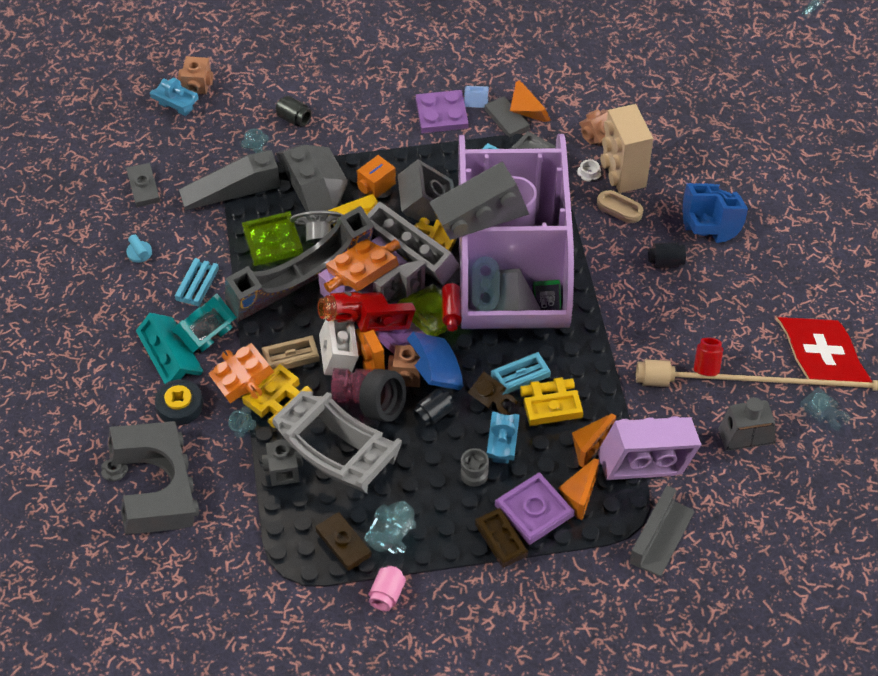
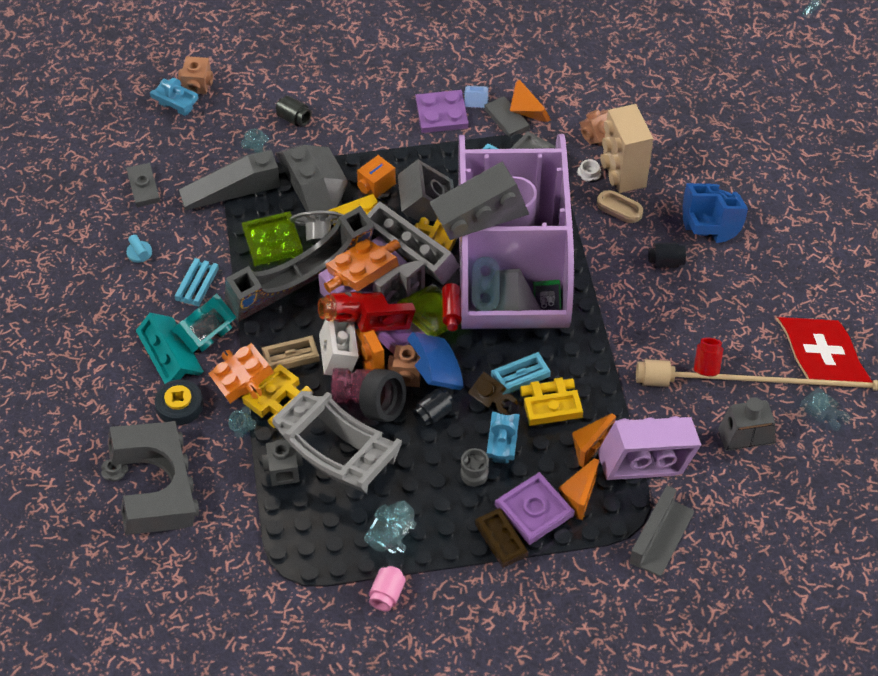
dark brown plate [315,512,372,571] -> none

